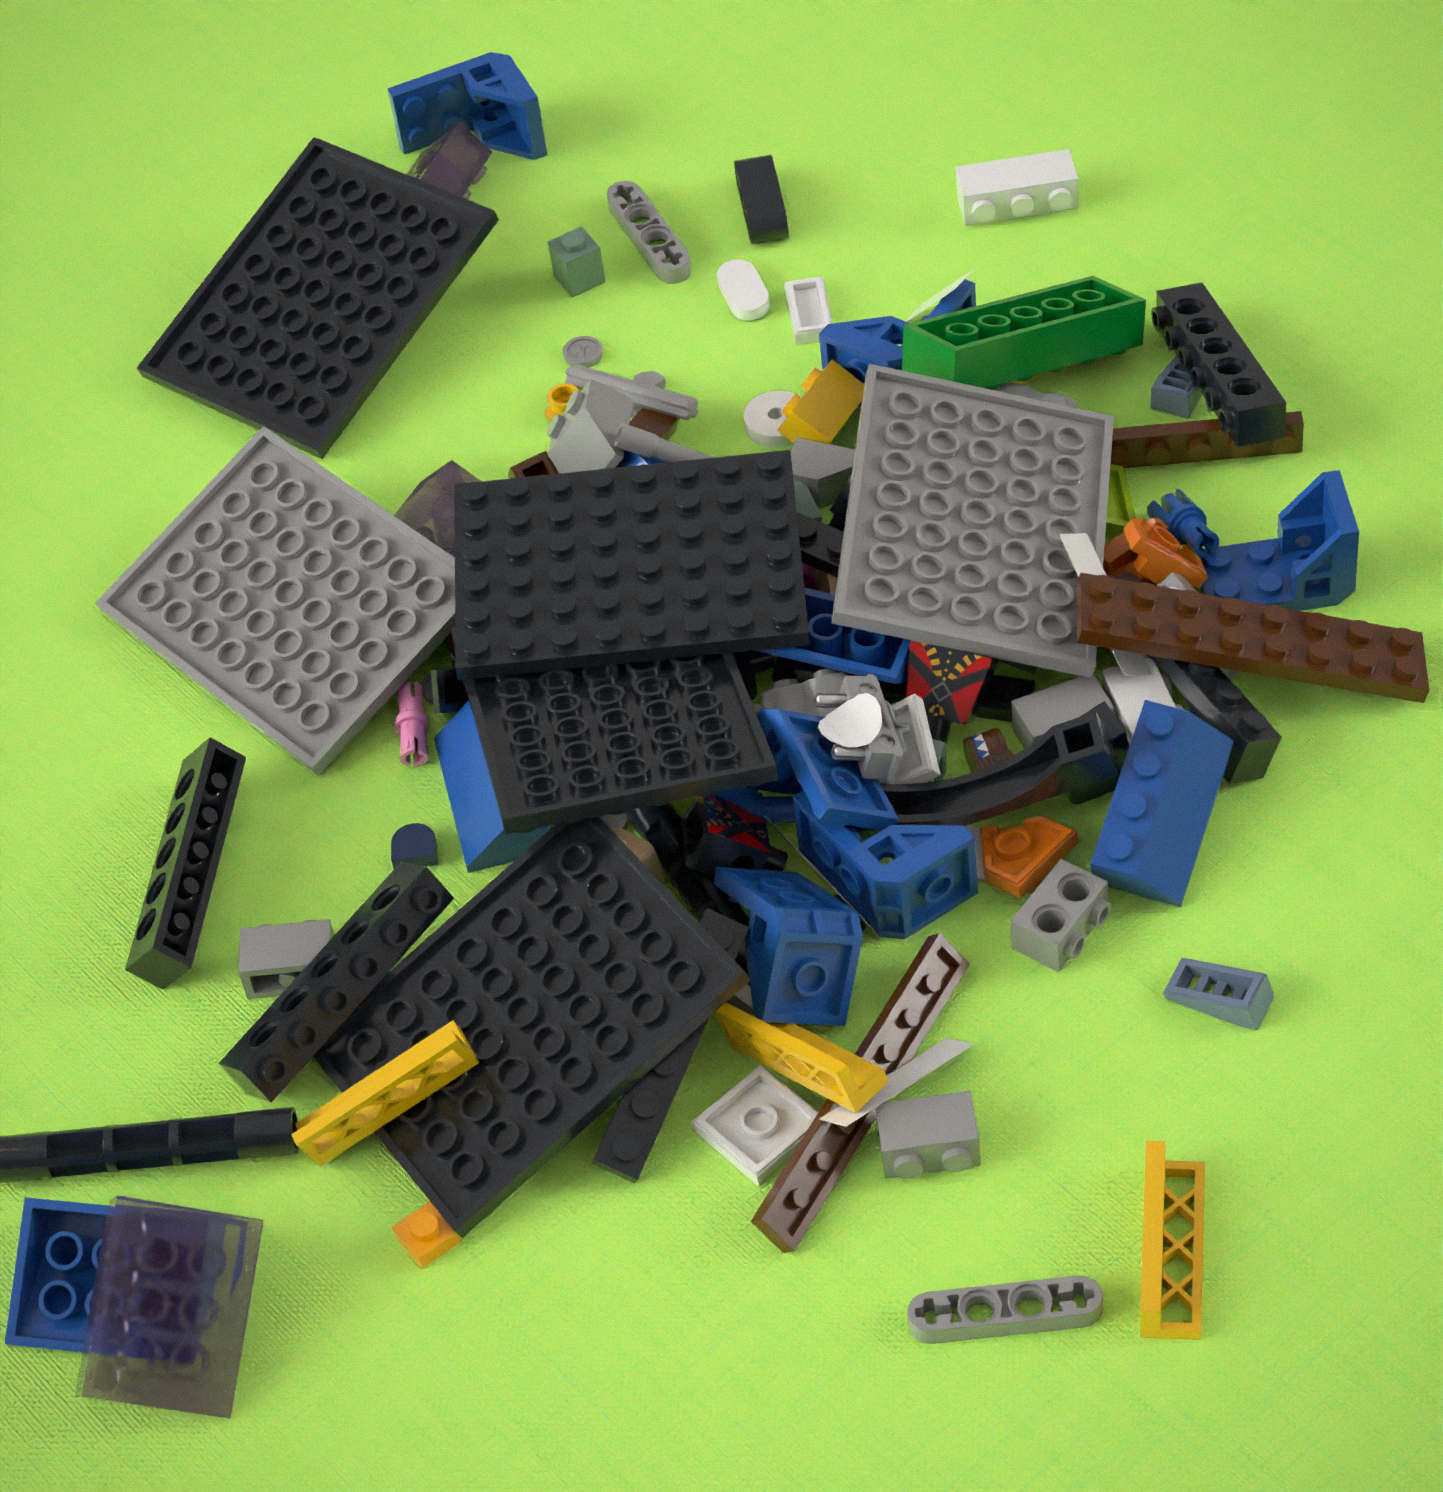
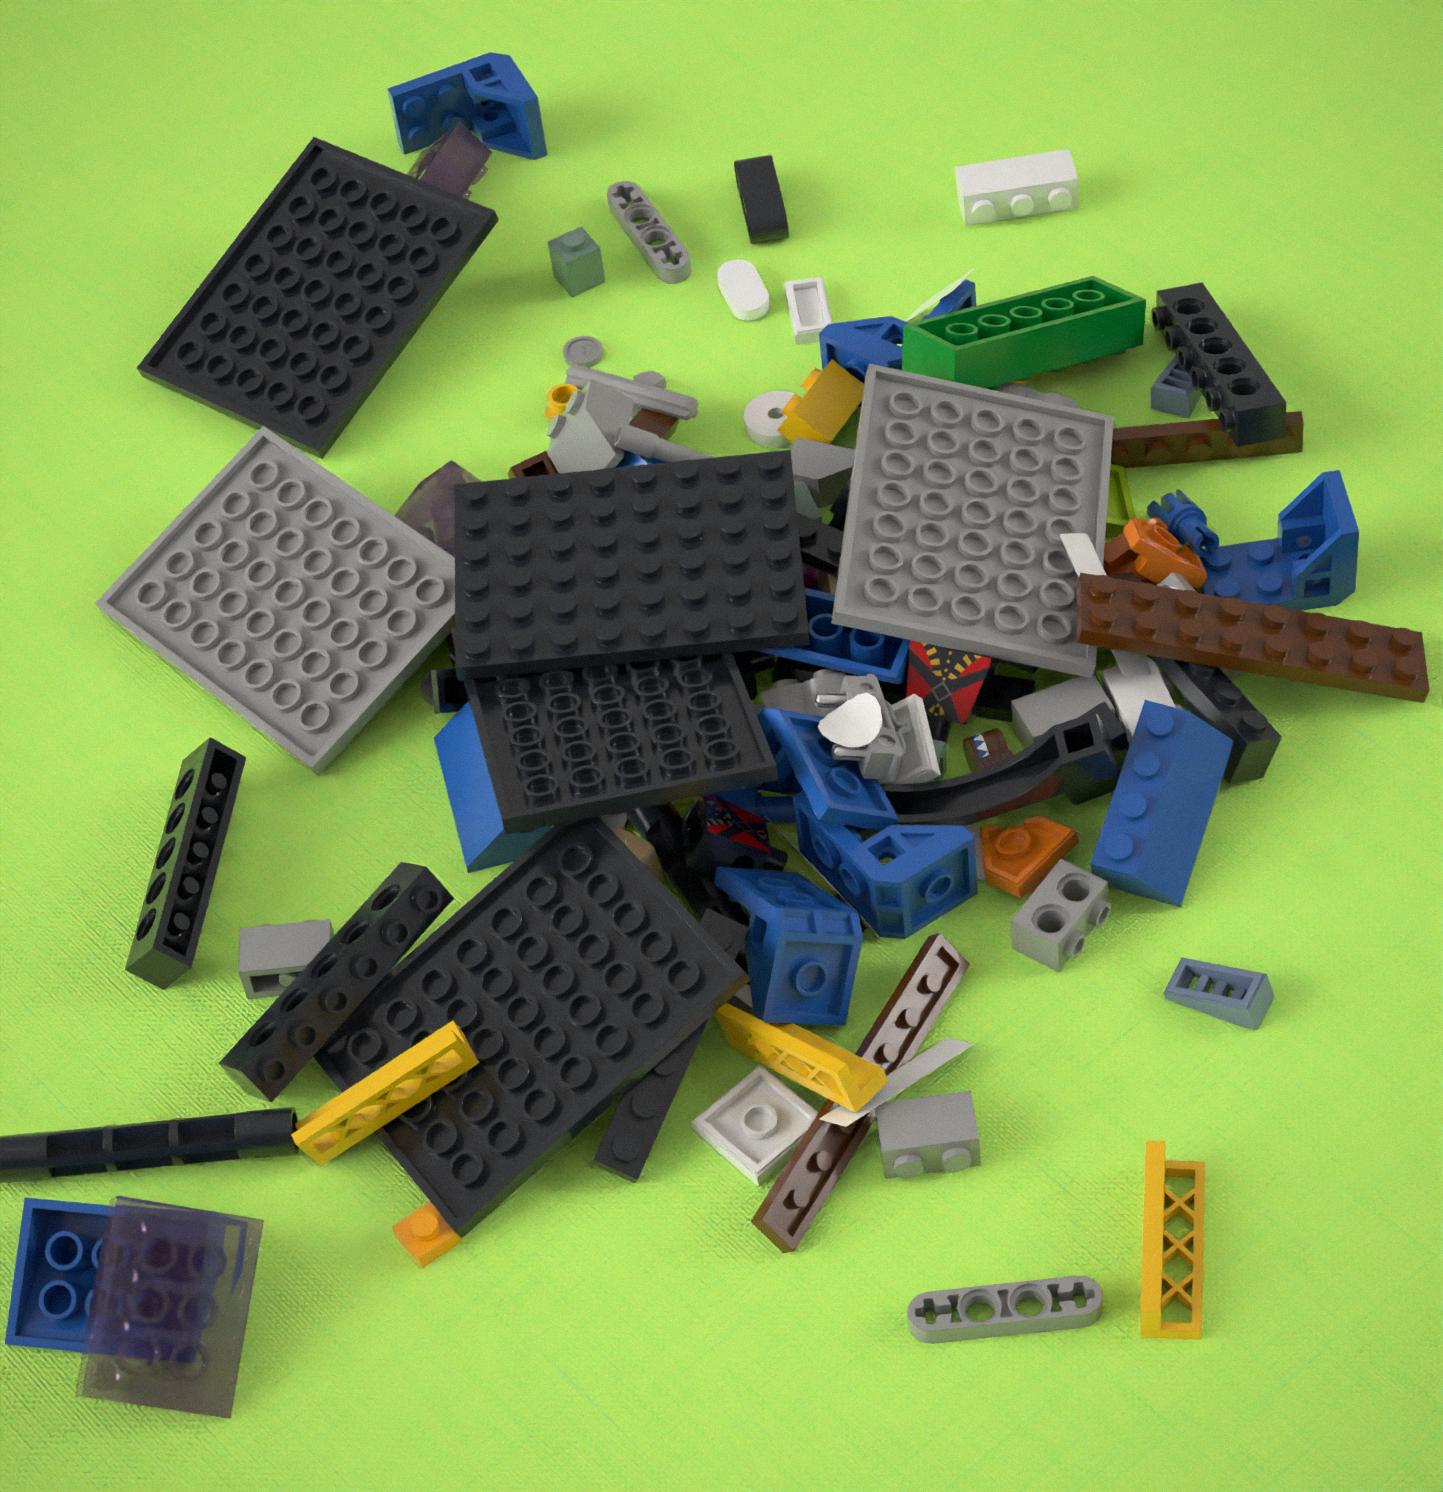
dark blue tile [391,823,438,869] -> none
bright pink pin [395,682,429,767] -> none

